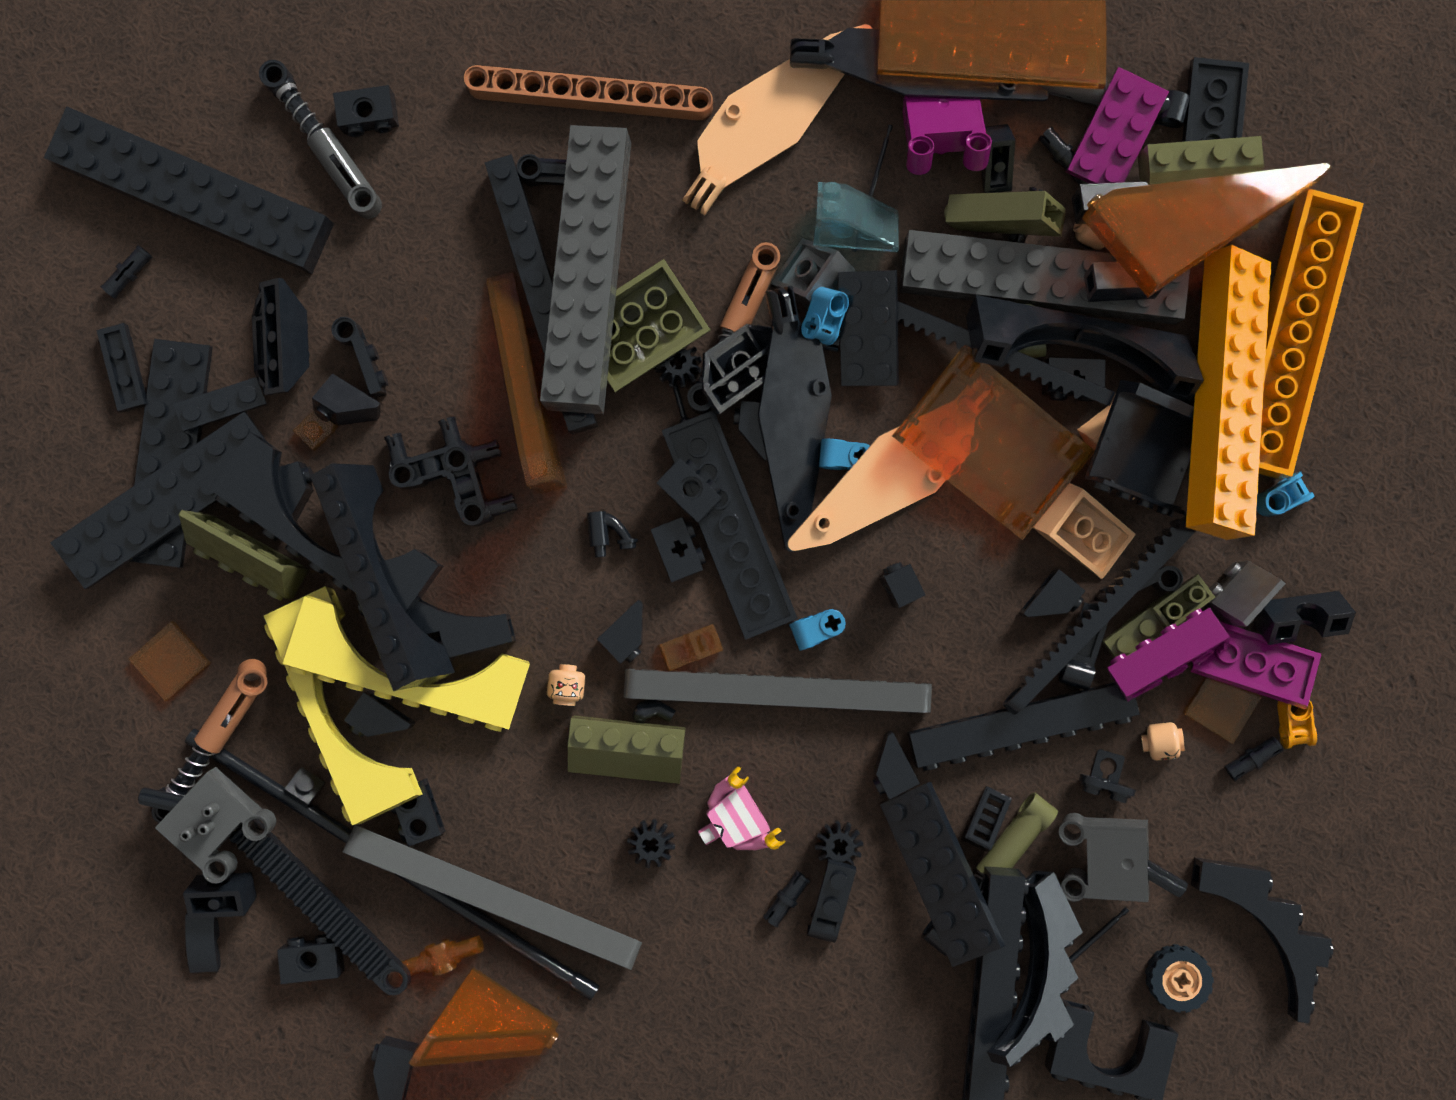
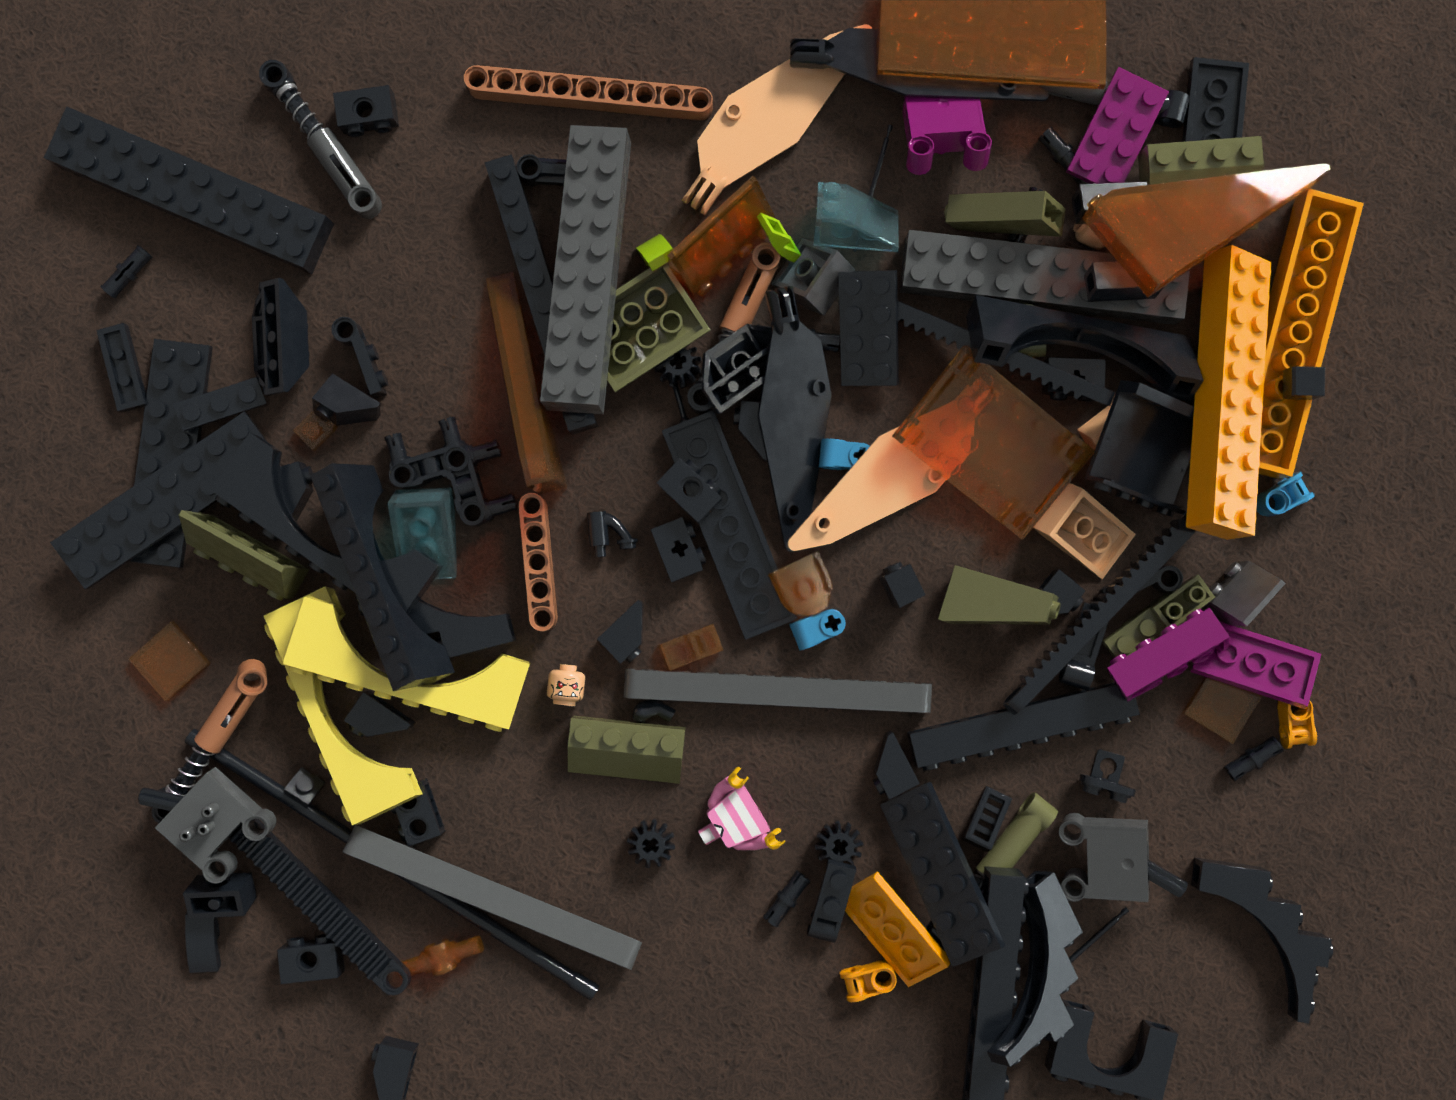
clear orange slope [409,967,559,1067] -> none
dark azure piece [801,287,849,345] -> none
black slope [981,124,1016,193] -> none
light nougat head [1141,722,1185,761] -> none
black wheel [1145,944,1214,1013] -> none
black arch [1253,591,1356,645] -> none
none -> clear light blue slope [388,488,457,579]
none -> nougat beam [519,493,558,631]
none -> lime slope [635,234,677,271]
none -> clear orange slope [667,176,775,299]
none -> lime slope [757,213,801,263]
none -> clear orange tile [768,551,833,617]
none -> light orange piece [839,960,897,1002]
none -> light orange plate [845,871,950,987]
none -> olive slope [938,565,1061,625]
none -> black piece [1283,366,1325,400]

